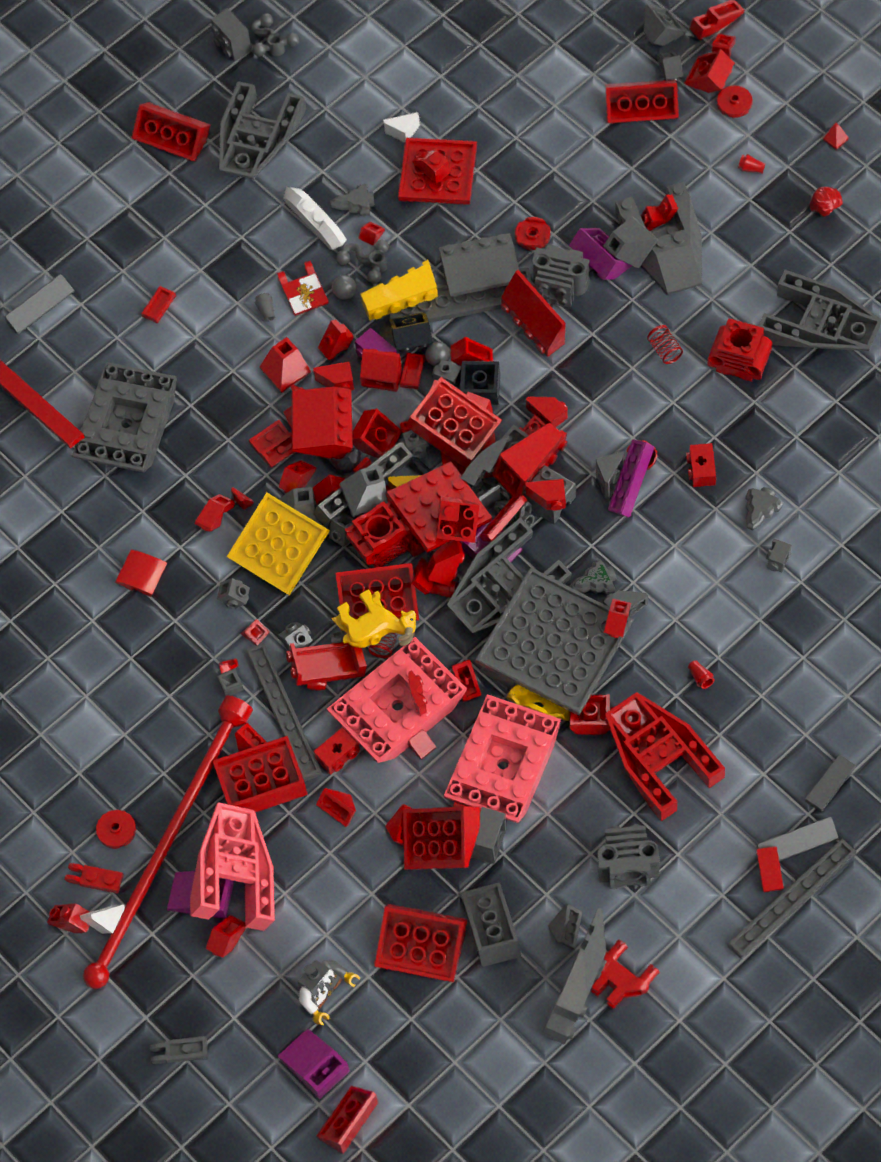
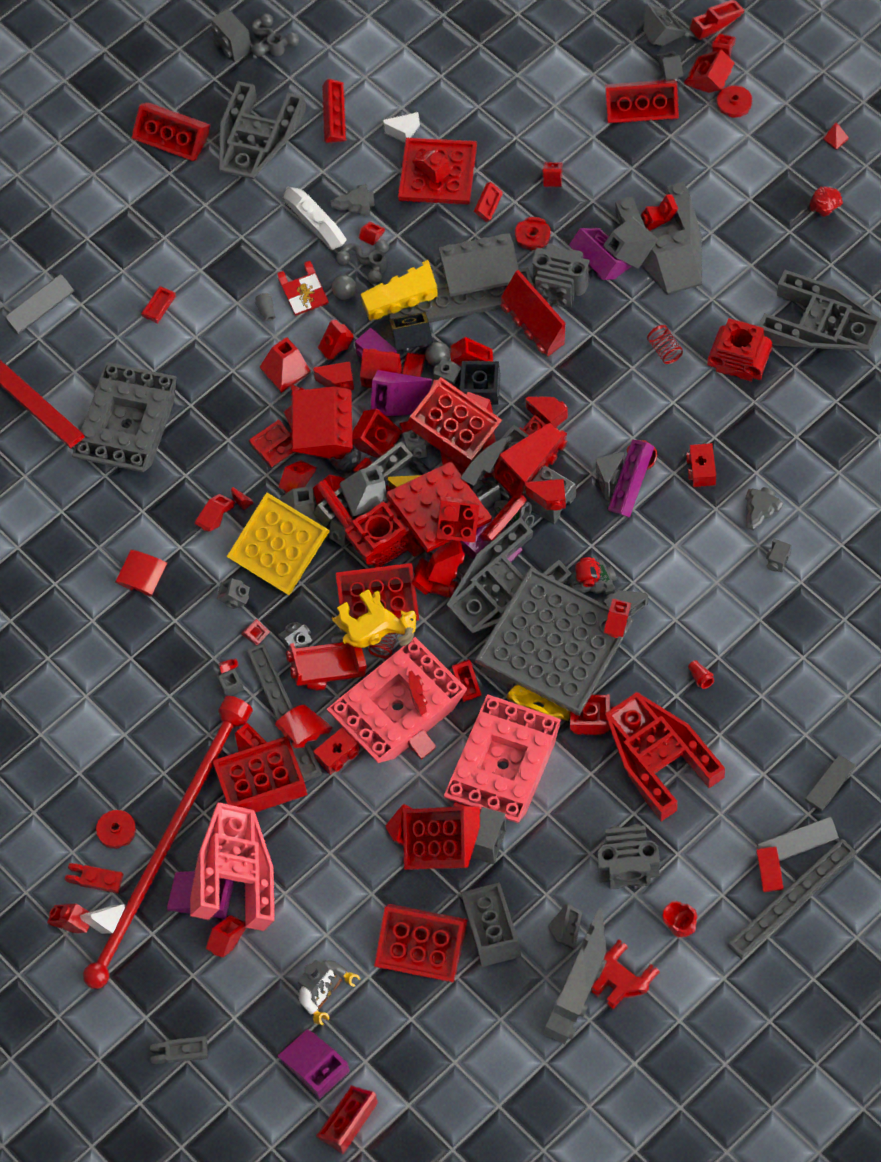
red slope [316,788,356,827] -> none
red cone [738,154,766,173] -> none
none -> red slope [275,704,333,748]
none -> red axle [317,480,353,529]
none -> red slope [322,78,346,143]
none -> magenta slope [370,370,432,416]
none -> red plate [473,182,503,222]
none -> red slope [543,162,563,187]
none -> red head [575,557,601,587]
none -> red hair [662,901,698,938]

